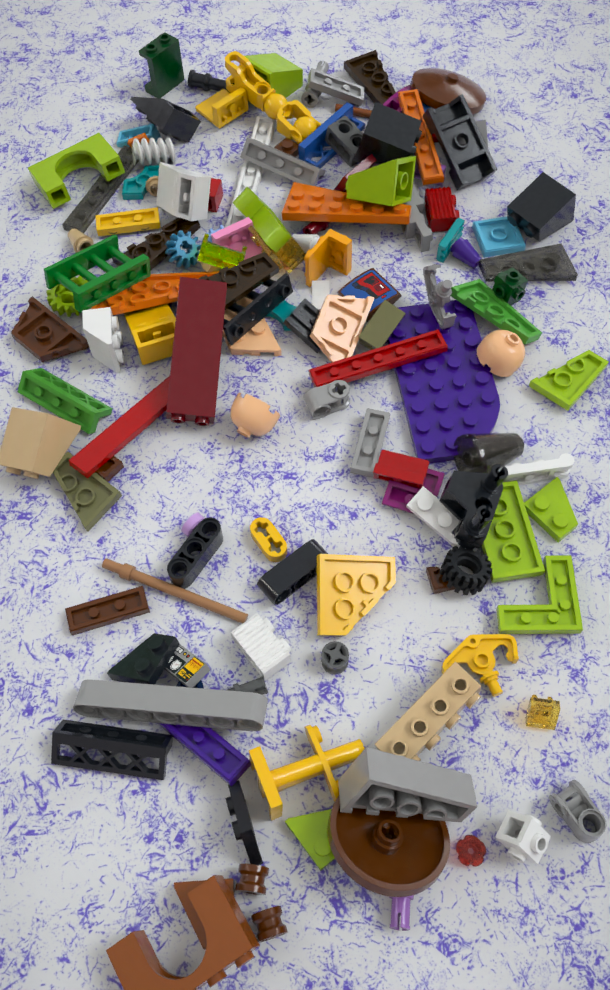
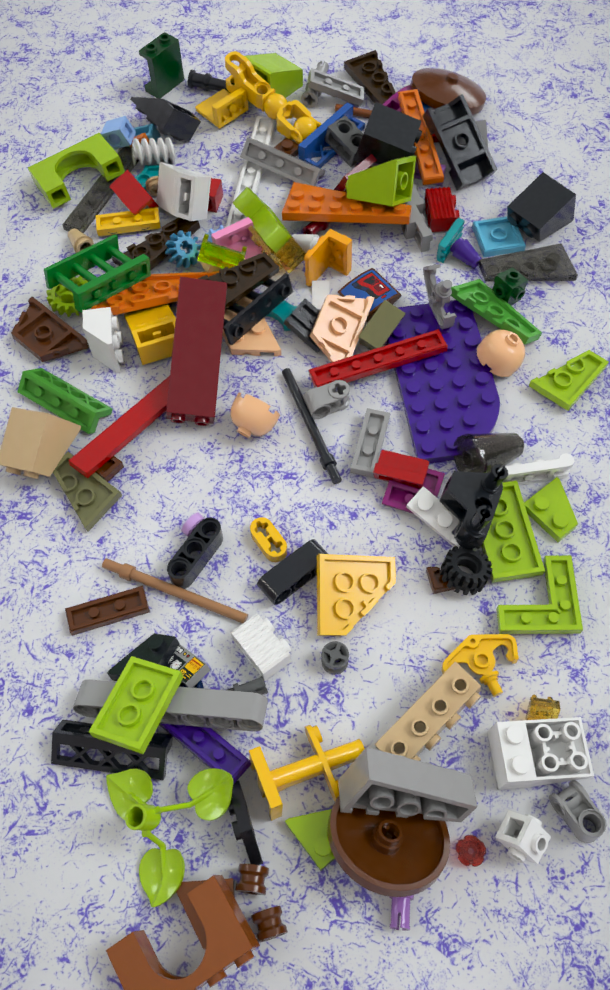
none -> lime plate [89,656,183,754]
none -> light blue brick [101,116,136,150]
none -> lime plant [106,768,233,907]
none -> red panel [110,169,159,215]
none -> black bar [282,368,342,484]
none -> white slope [487,717,594,790]

